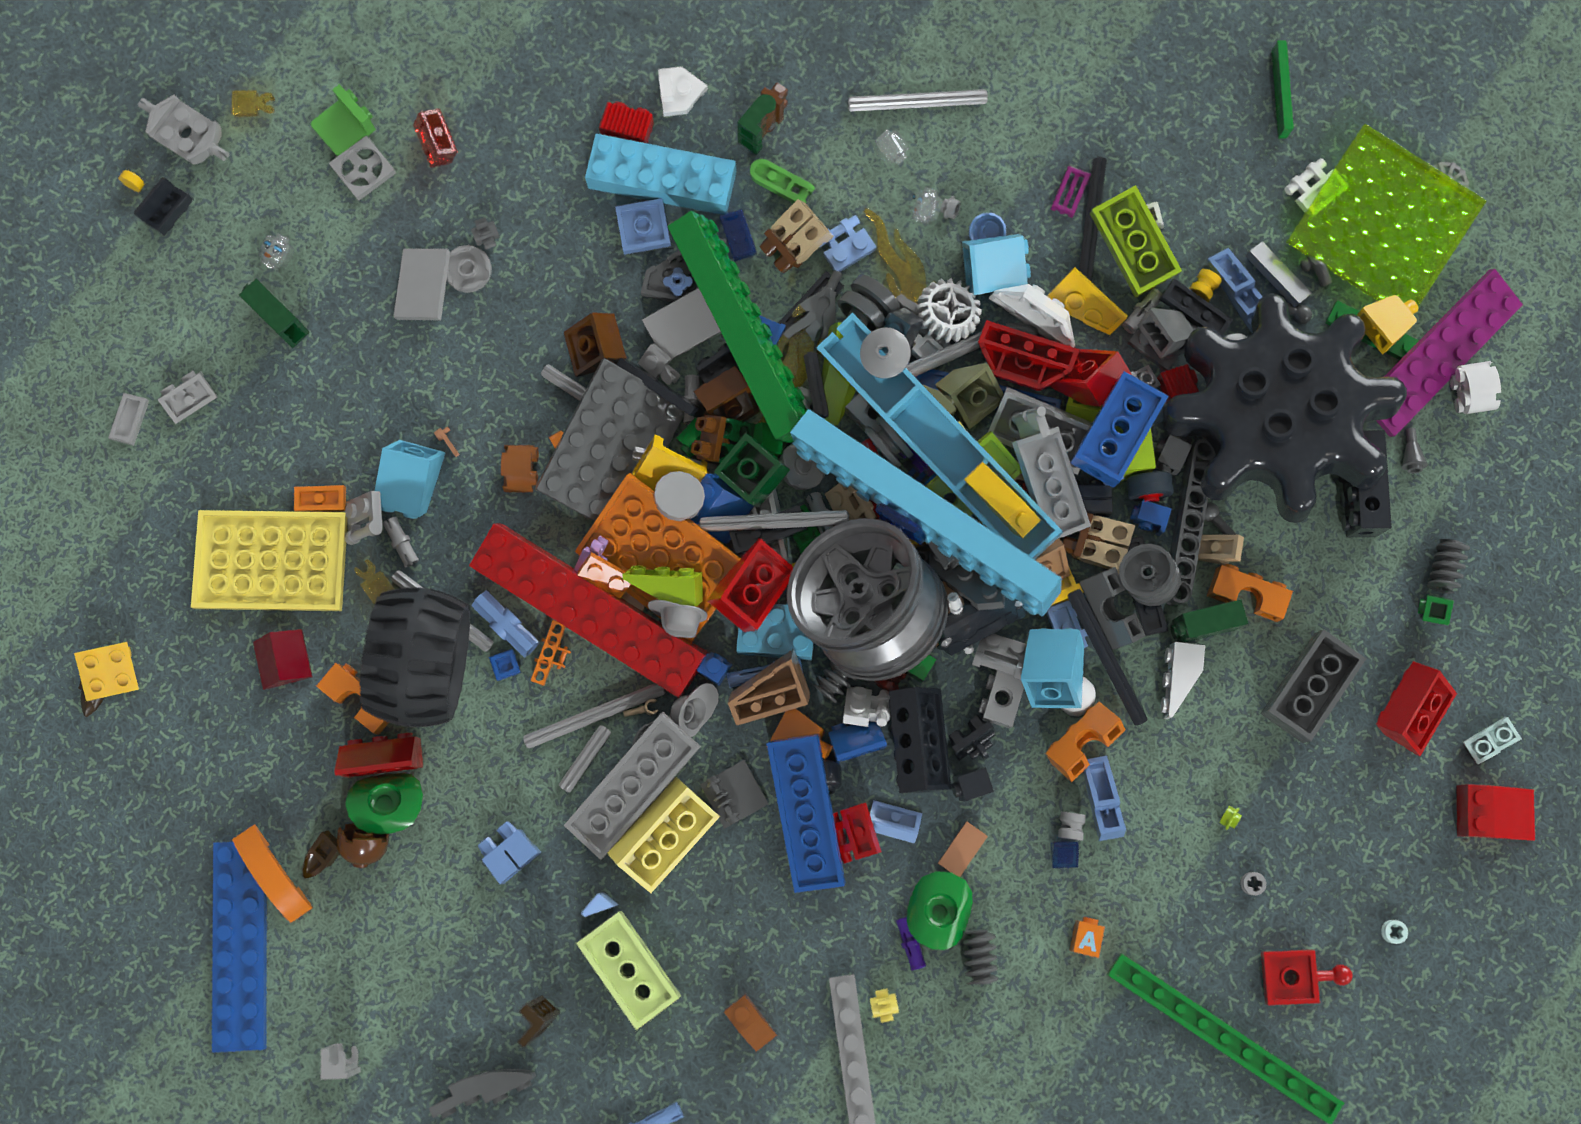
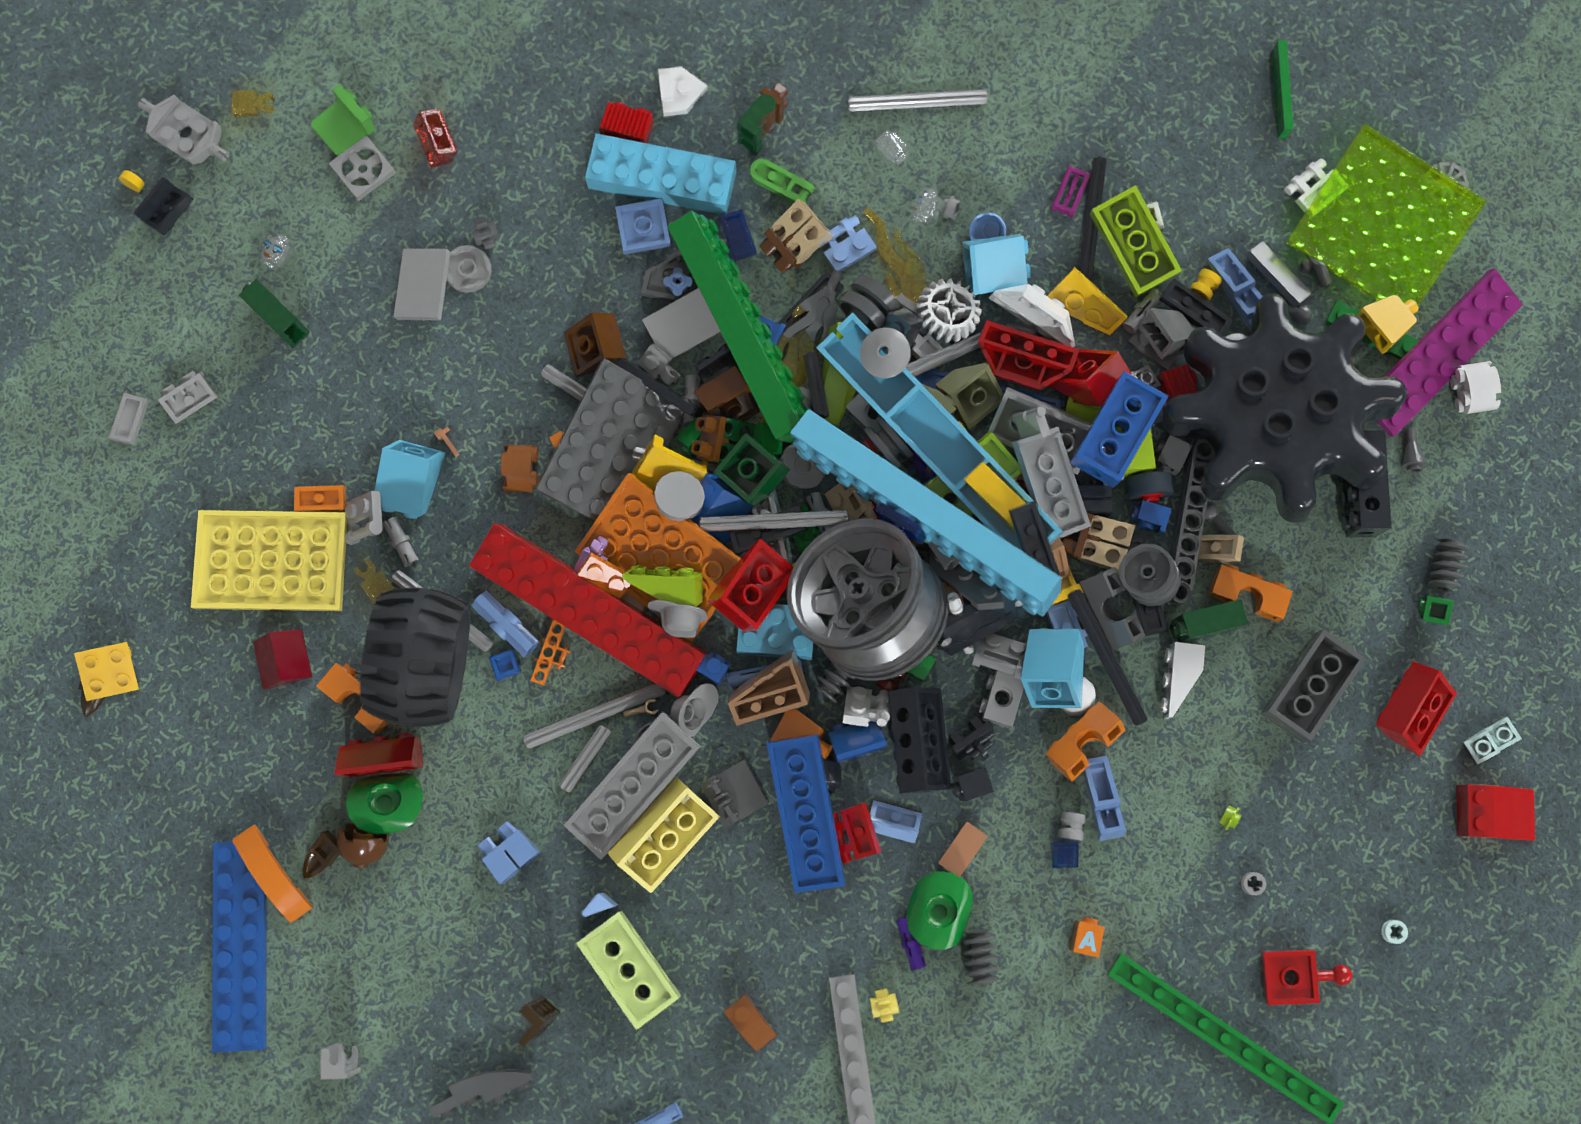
none -> black plate [1008,501,1060,576]

